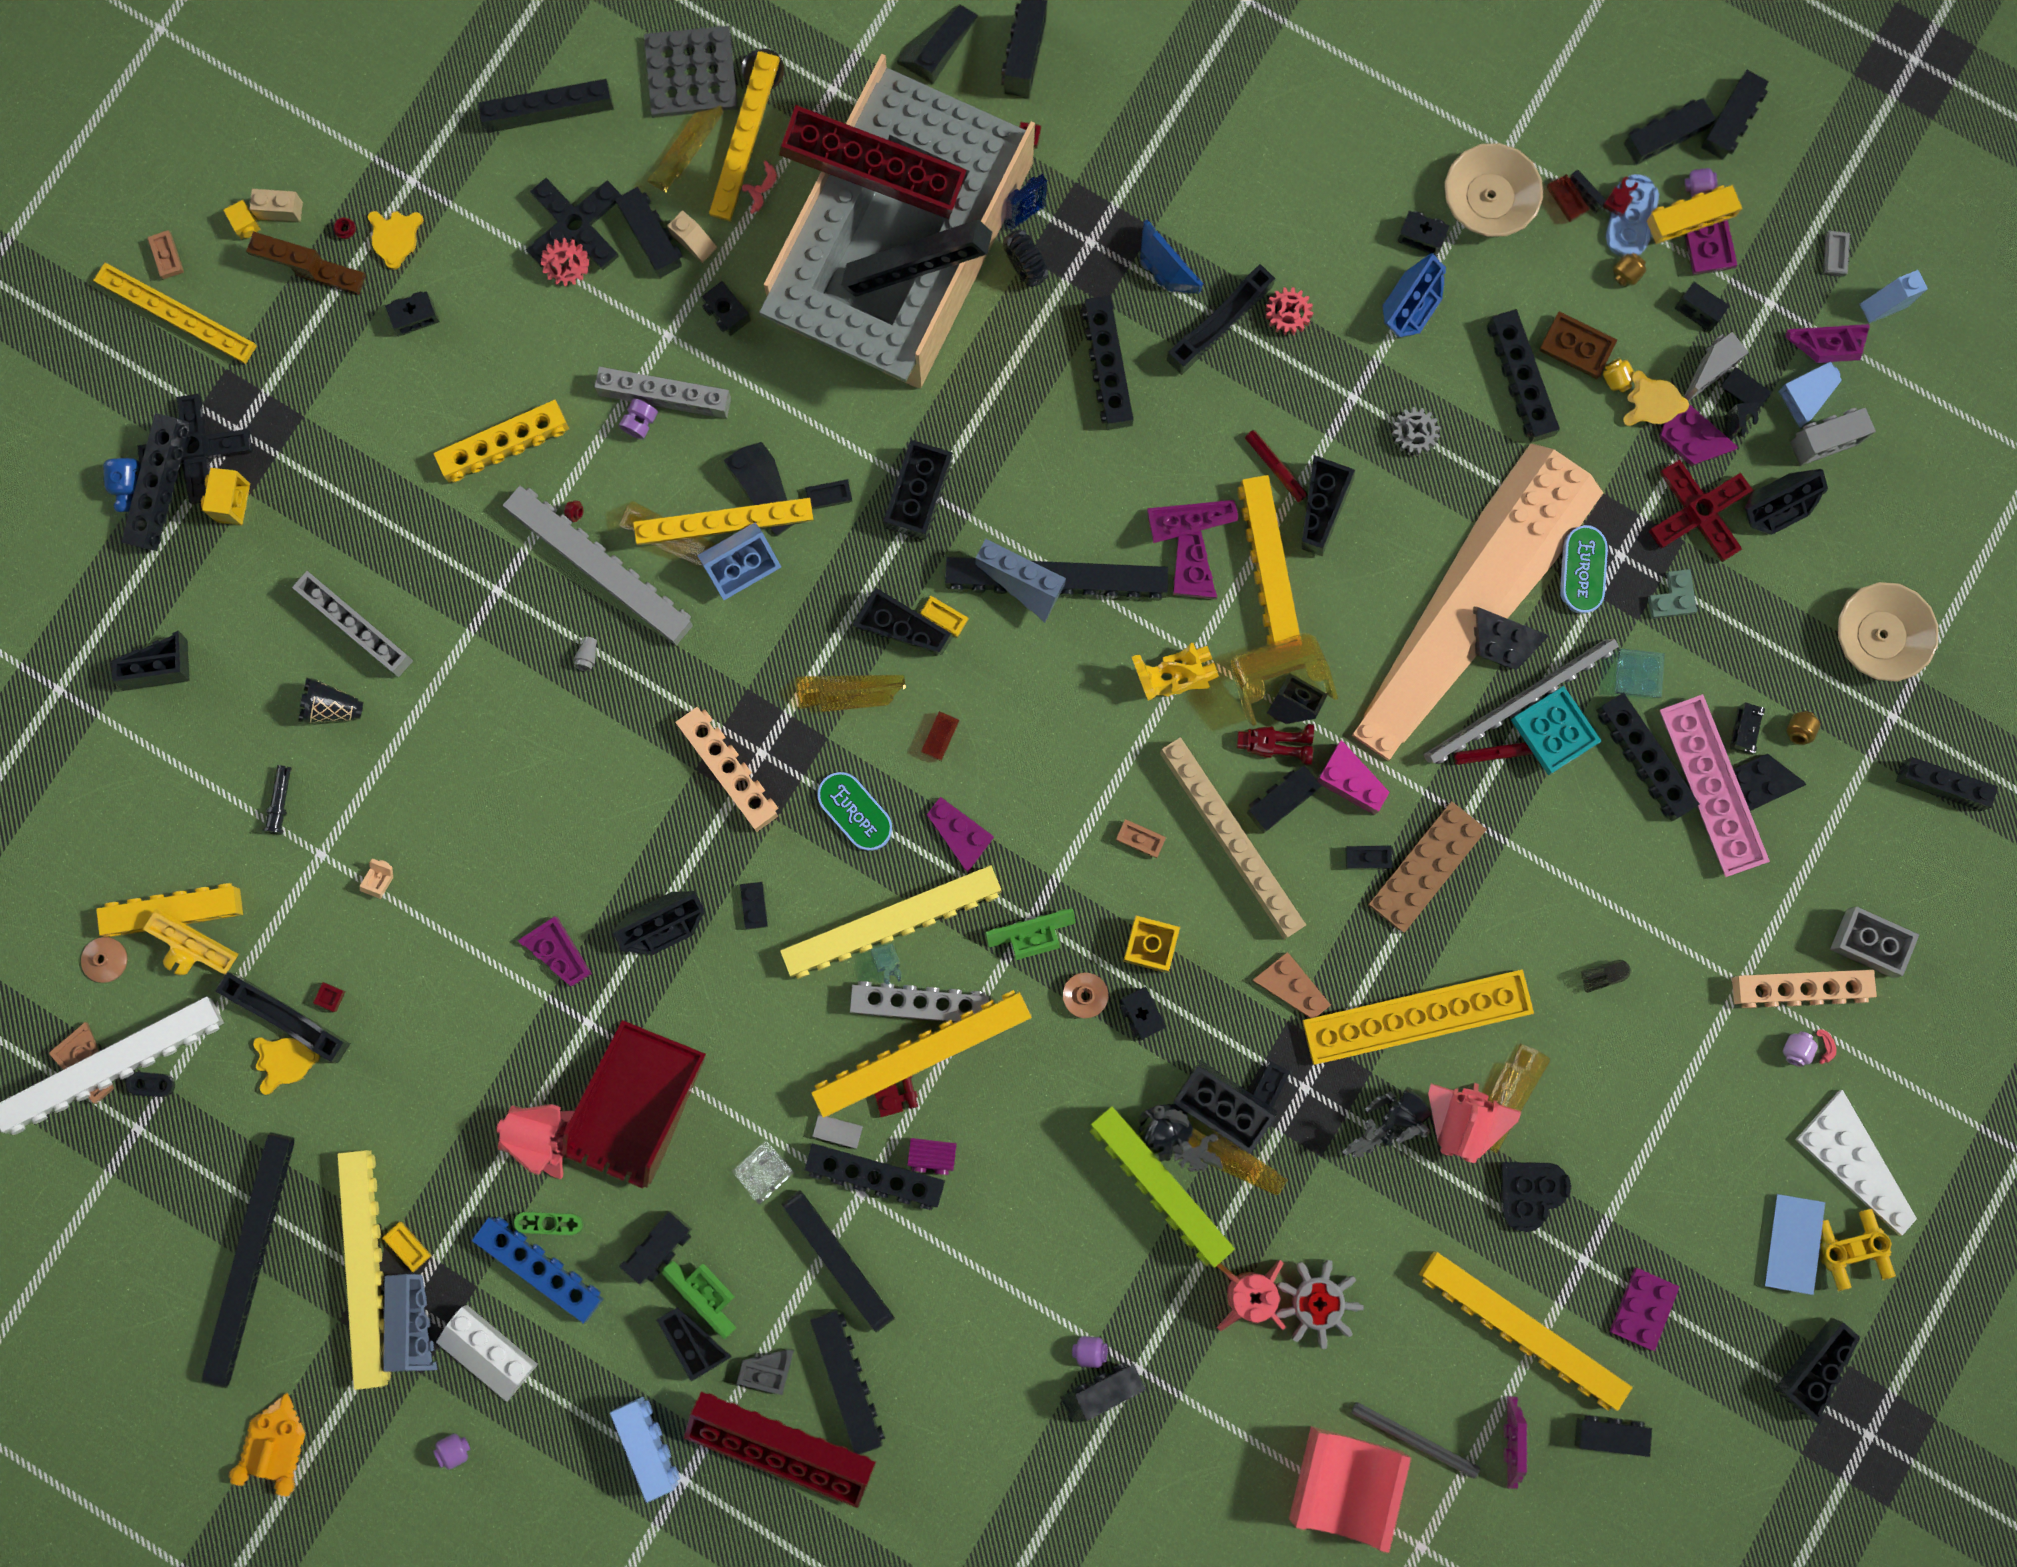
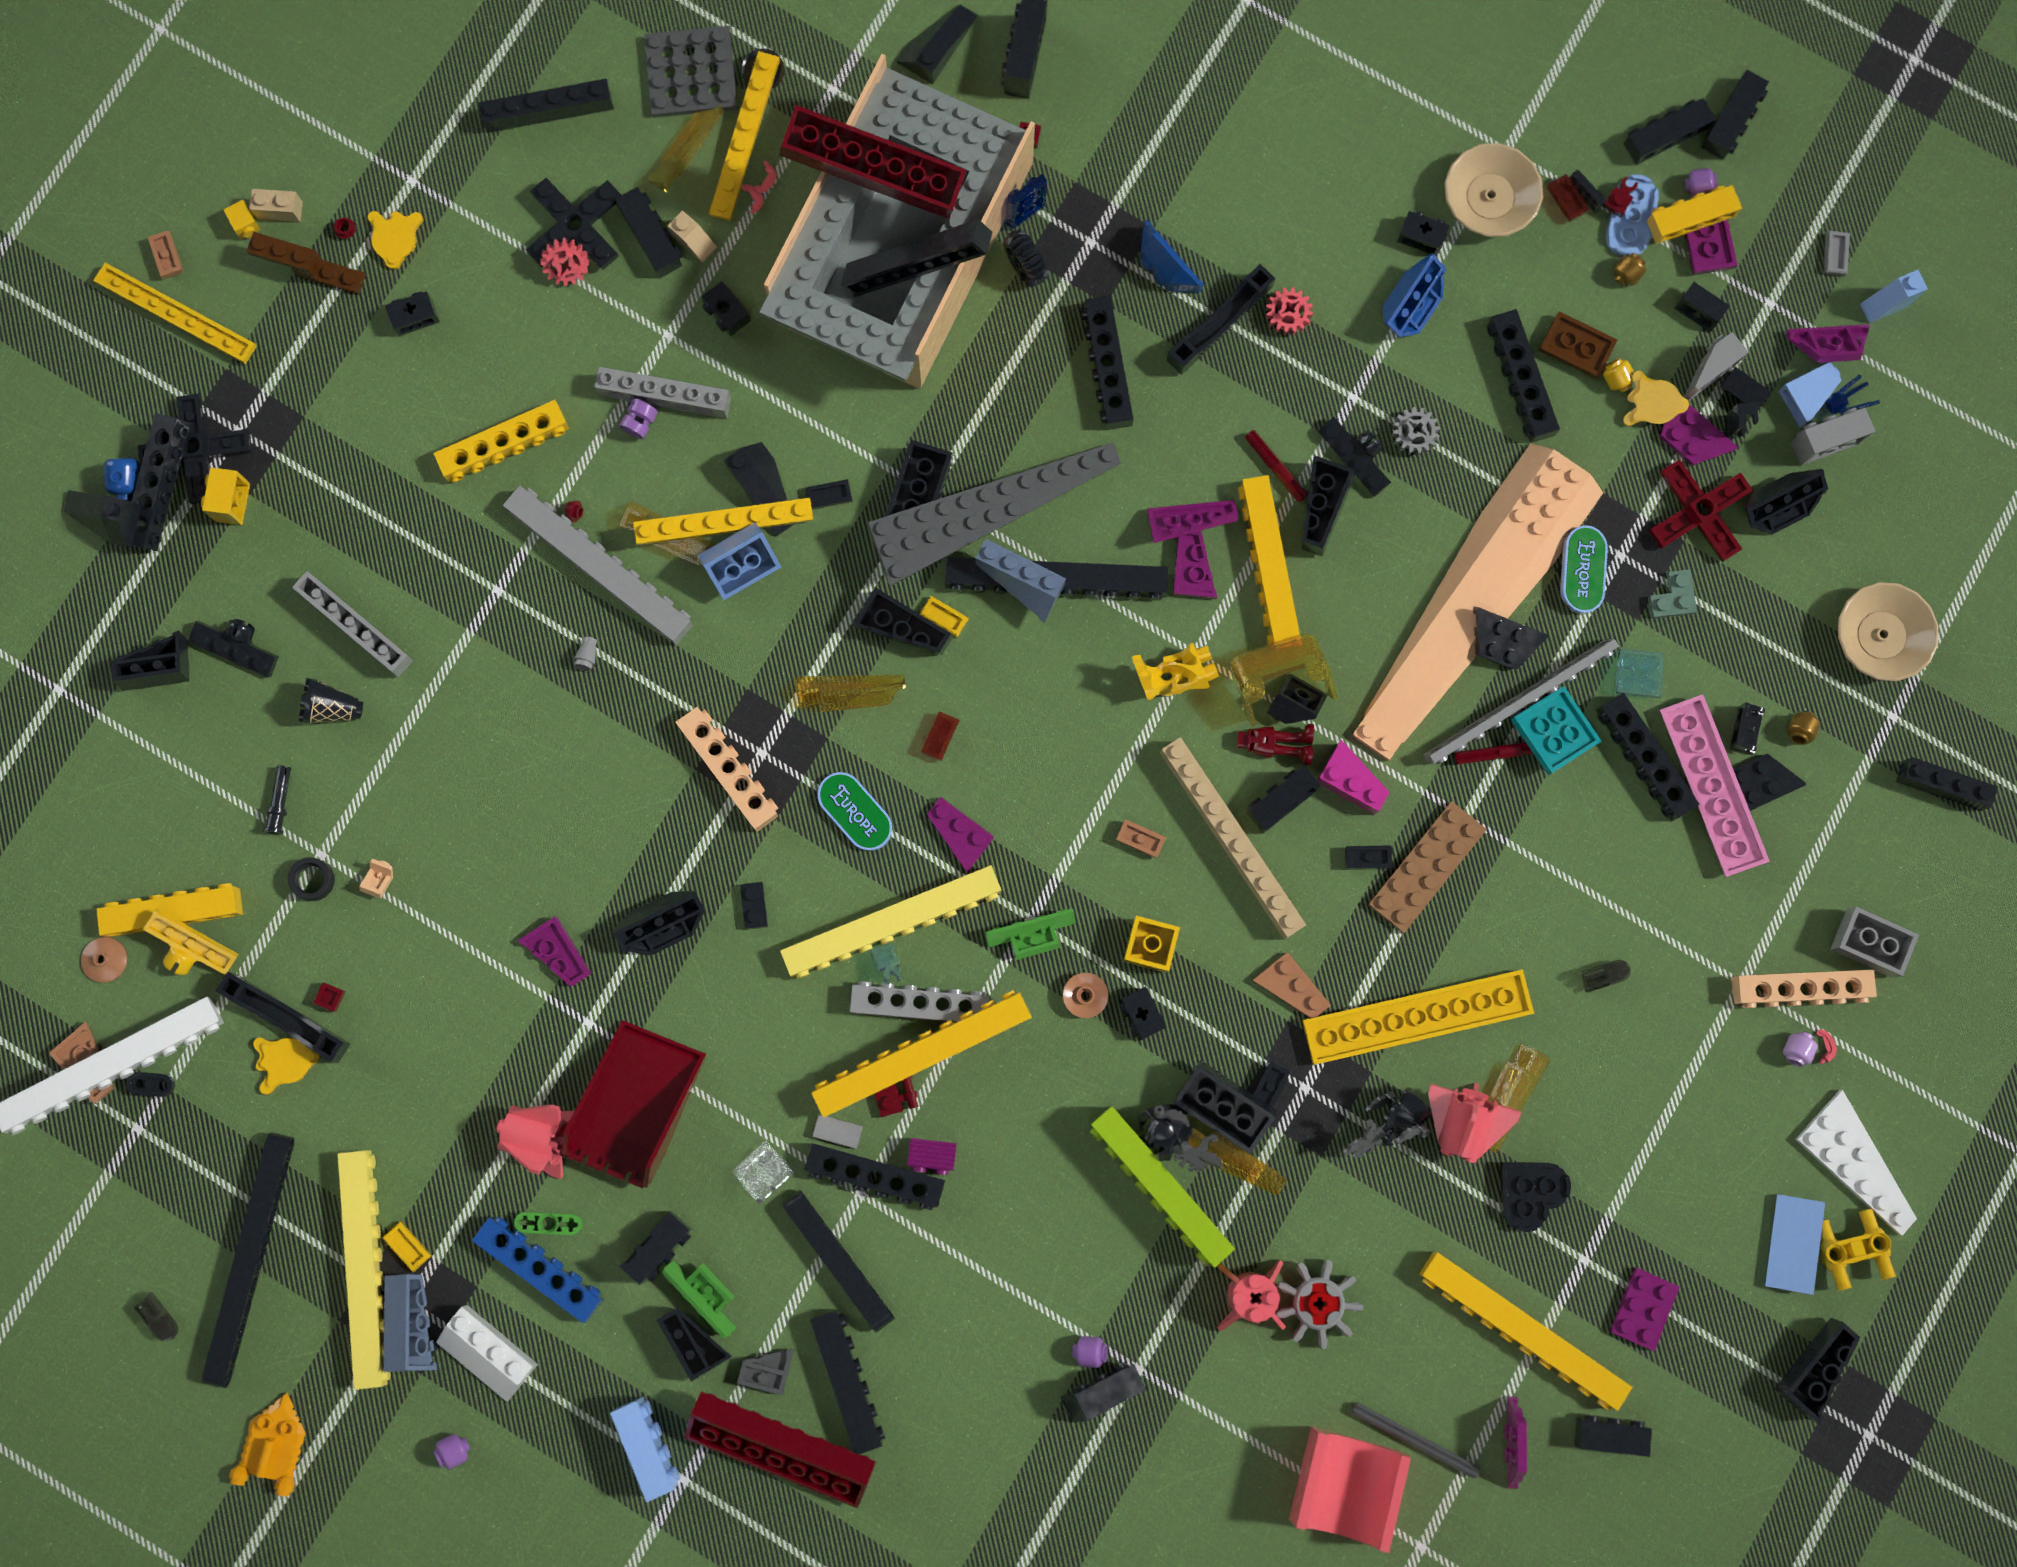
none -> black wedge [64,490,141,548]
none -> clear smoke arm [133,1292,179,1342]
none -> black plate [188,619,279,677]
none -> black tyre [288,857,335,901]
none -> dark grey wing [867,442,1121,587]
none -> black plate [1318,417,1392,497]
none -> clear blue plant [1825,375,1880,416]

